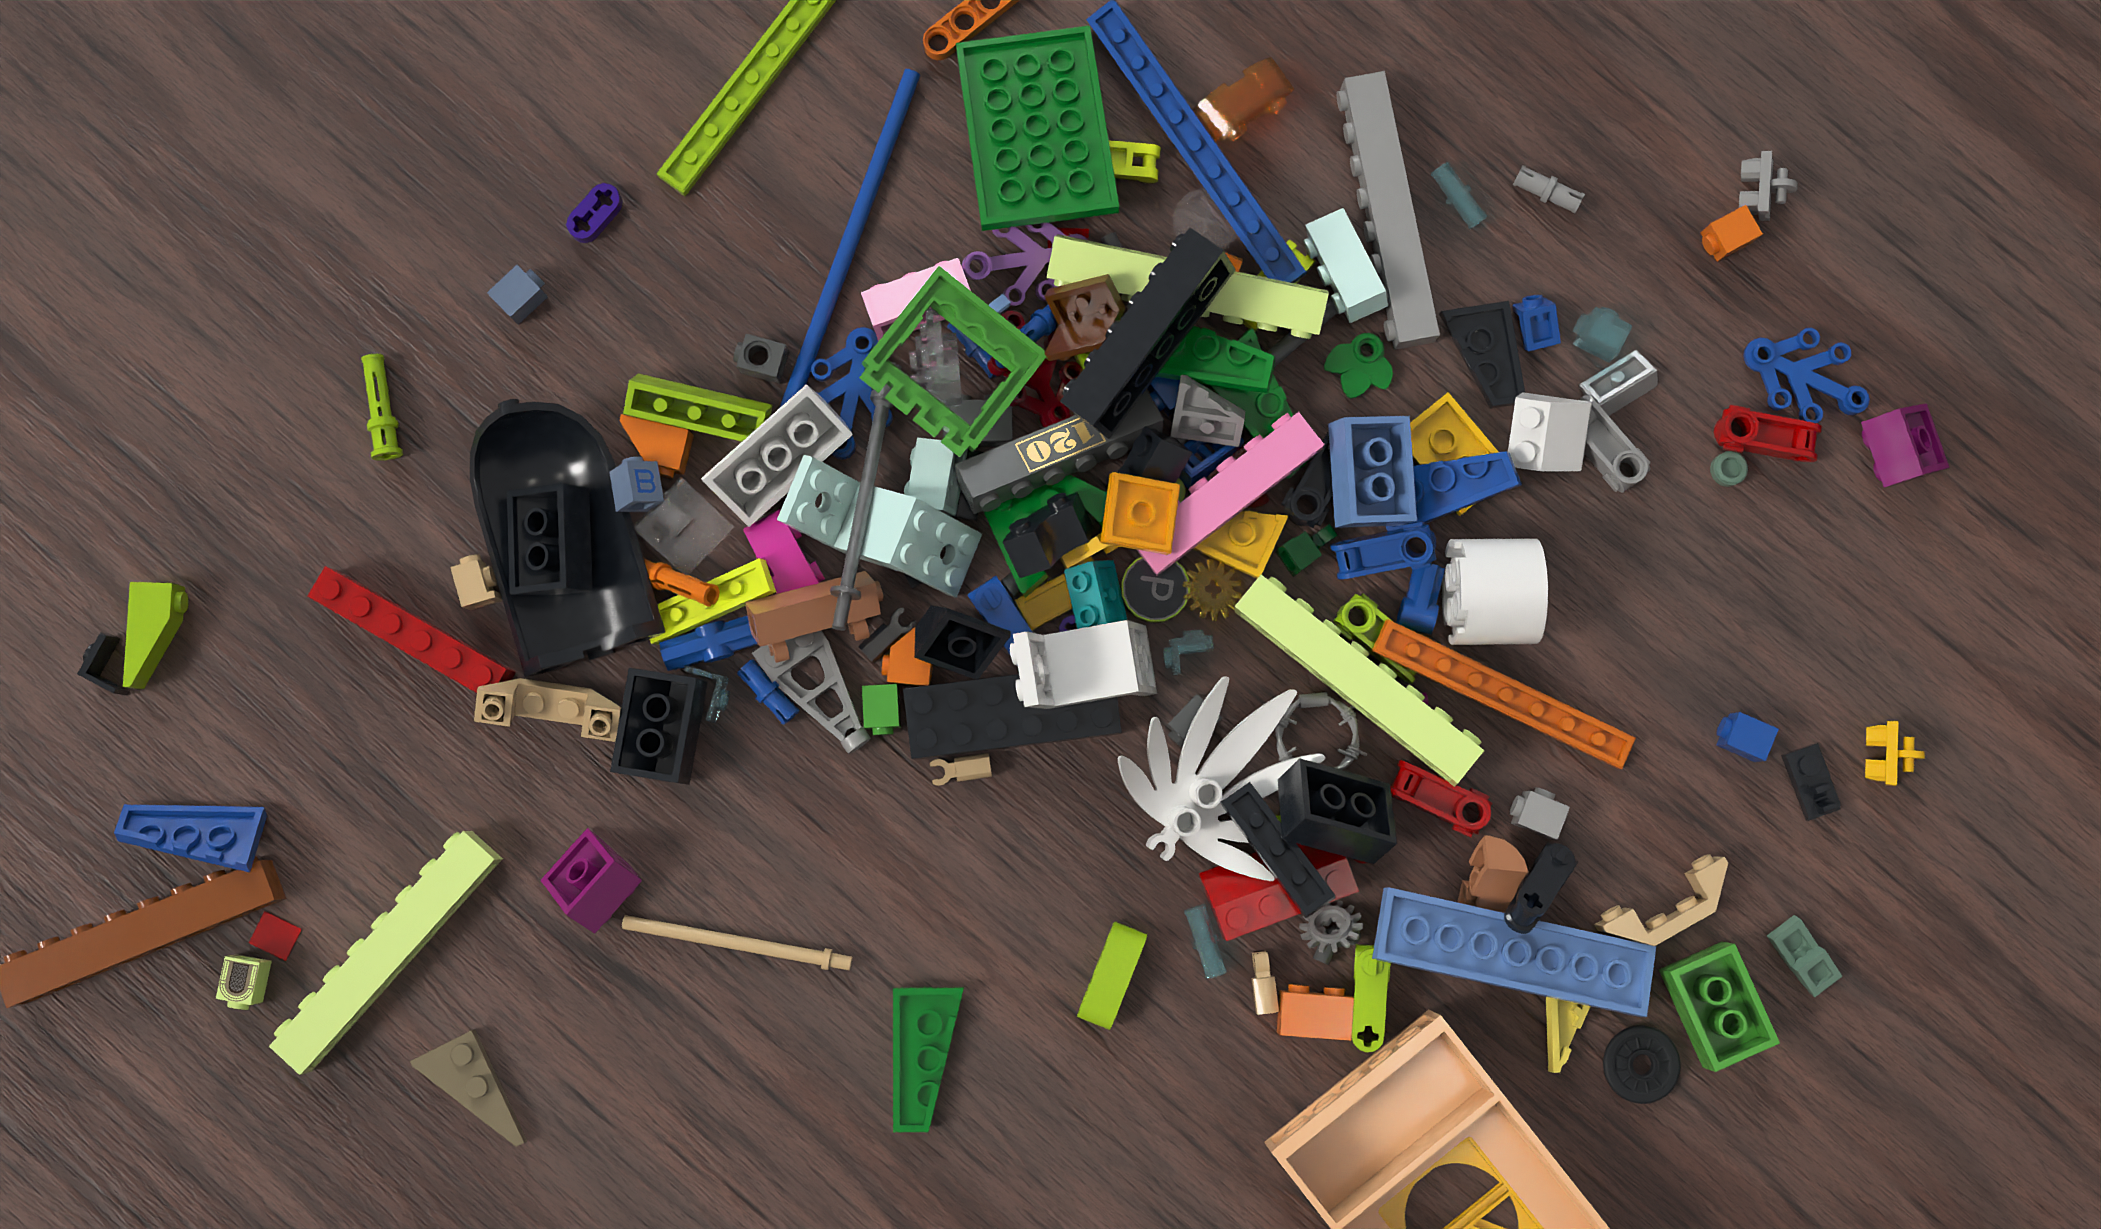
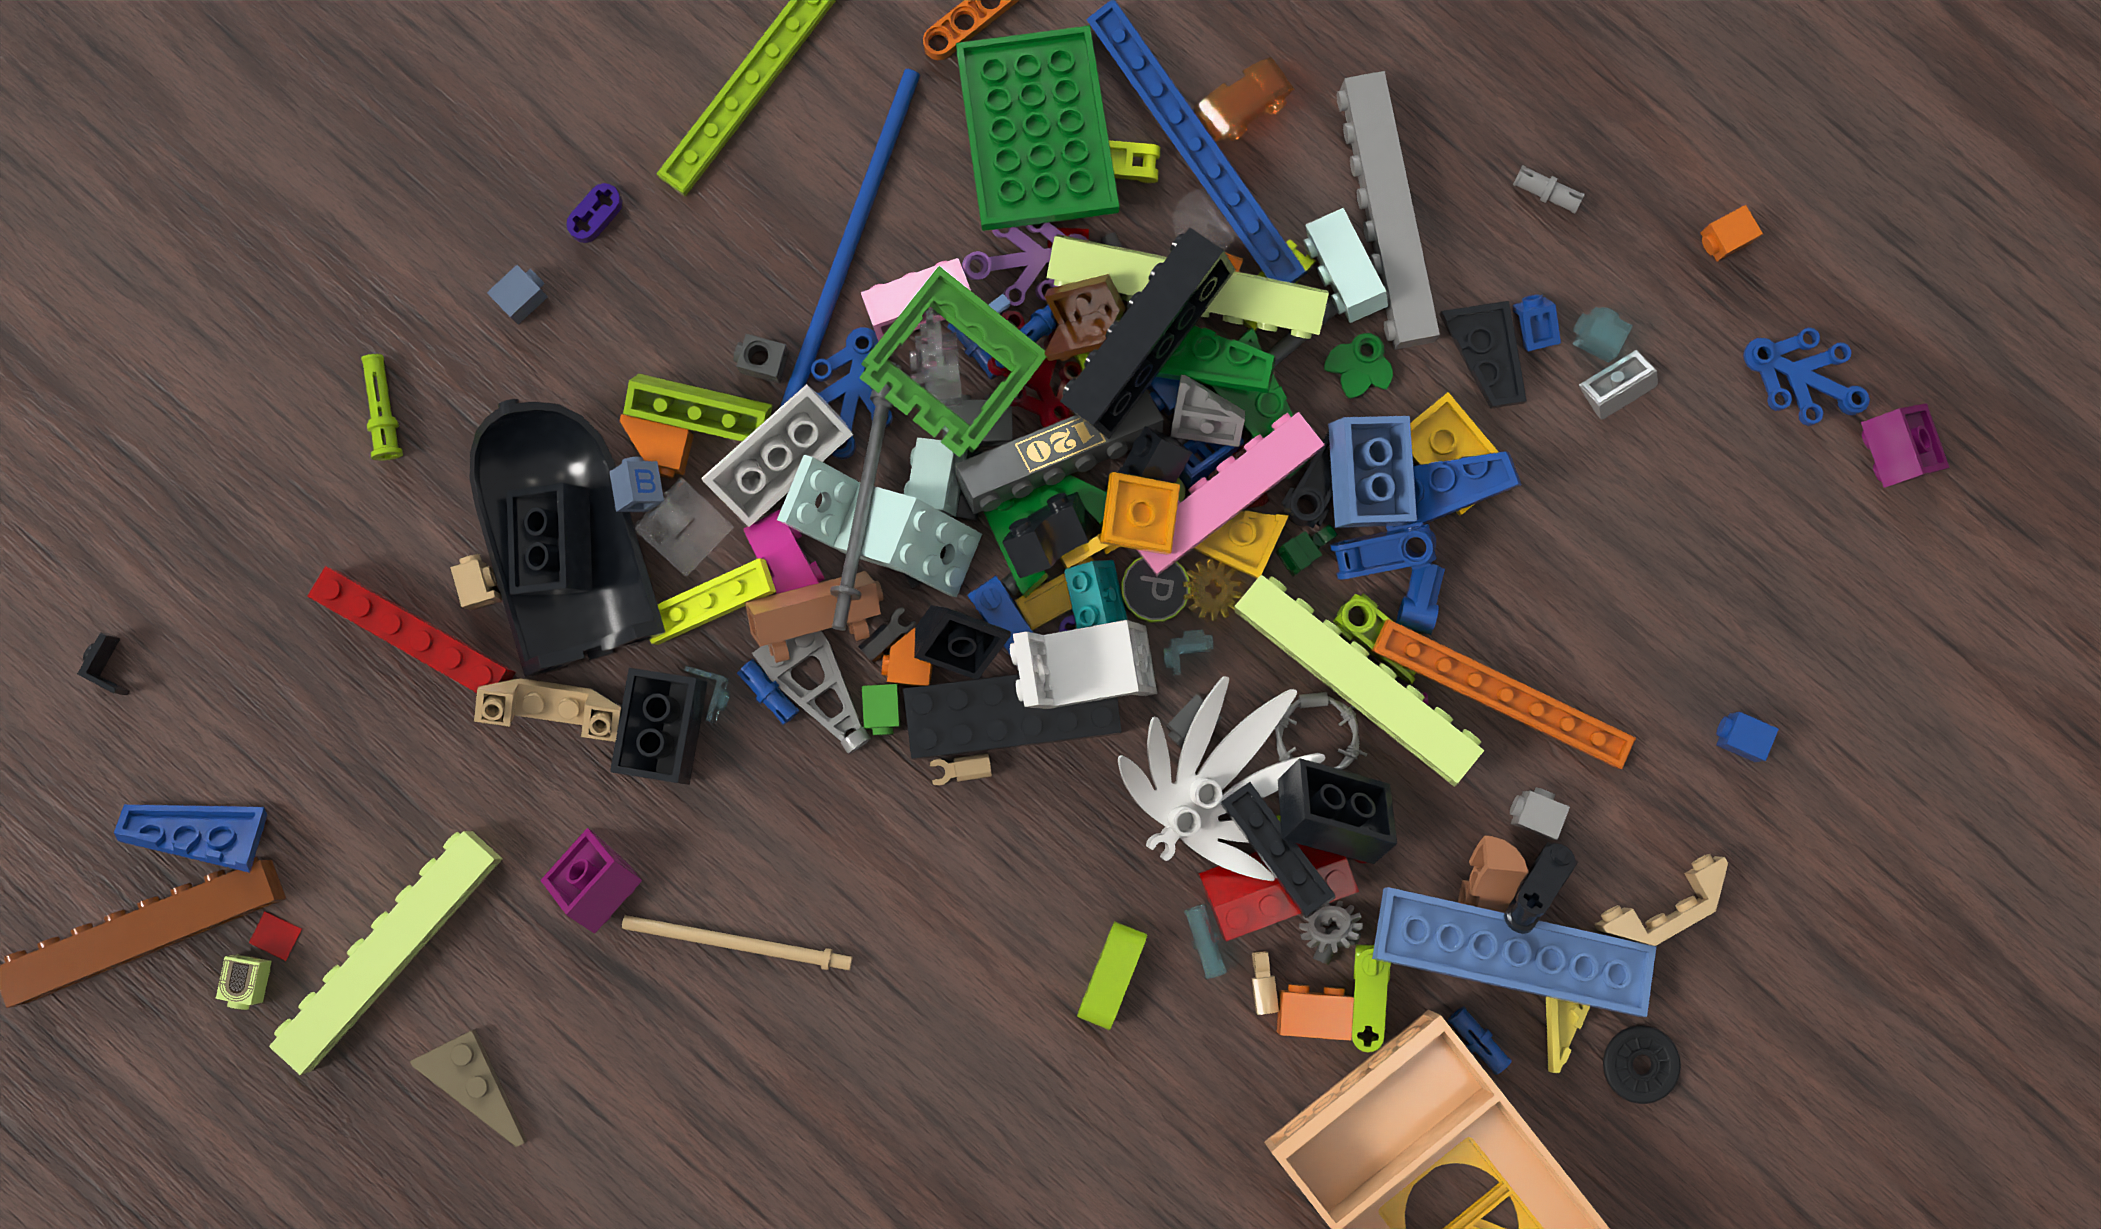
lime slope [123,582,188,689] -> none
orange pin [643,558,720,607] -> none
blue piece [659,616,758,672] -> none
green wing [893,987,964,1132] -> none
red piece [1391,760,1492,838] -> none
clear light blue pin [1430,161,1488,230] -> none
white brick [1442,539,1548,645] -> none
white slope [1508,392,1592,471] -> none
light grey piece [1580,395,1651,493] -> none
bright green brick [1658,942,1780,1072] -> none
sand green tile [1710,451,1748,487] -> none
red piece [1714,405,1822,462] -> none
light grey hips [1739,151,1798,221] -> none
sand green slope [1767,915,1842,997] -> none
black plate [1781,743,1841,821] -> none
yellow hips [1865,721,1925,786] -> none
none -> blue pin [1448,1006,1512,1075]

